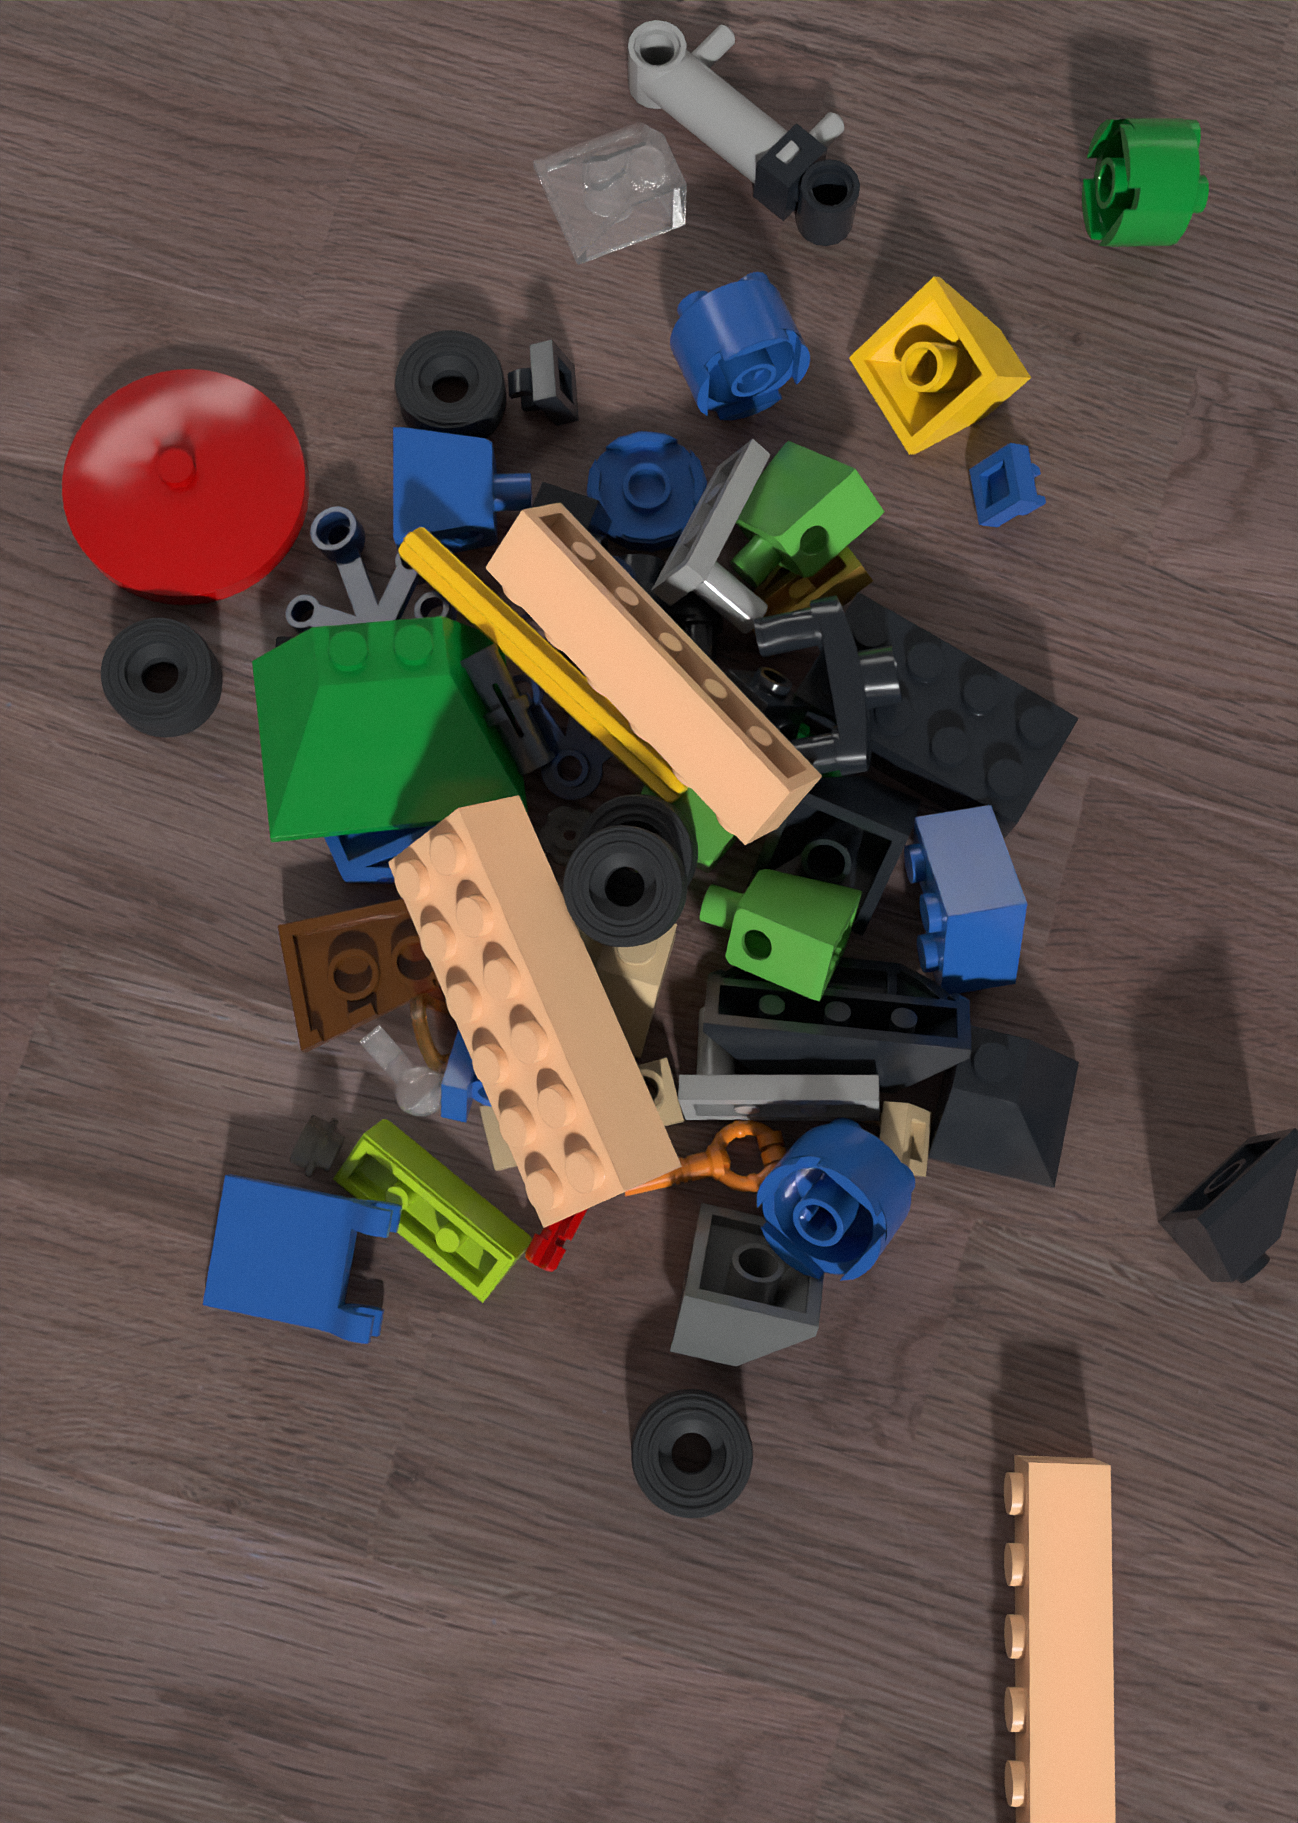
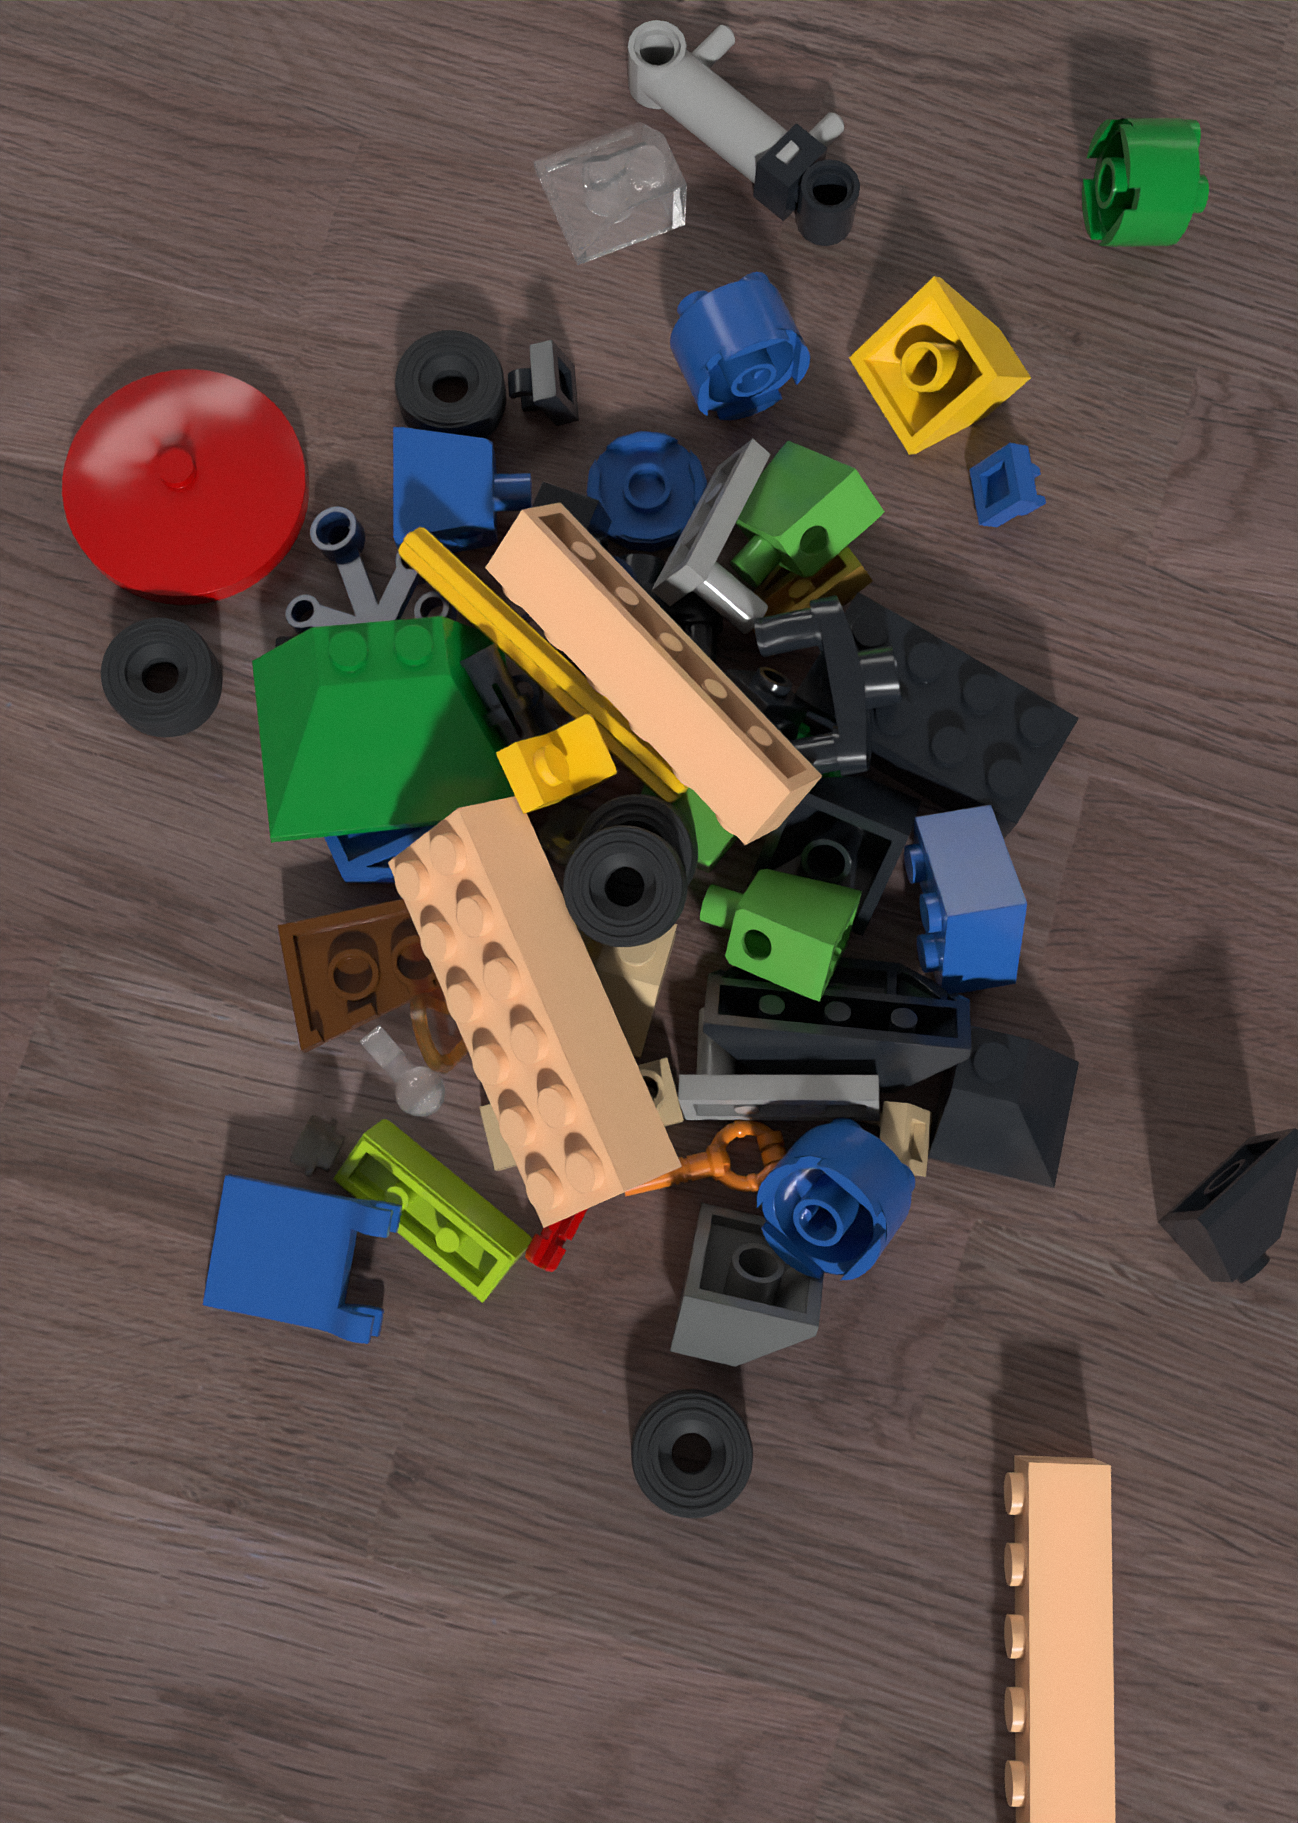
blue tile [441,1029,492,1123] -> none
none -> yellow slope [496,714,617,814]

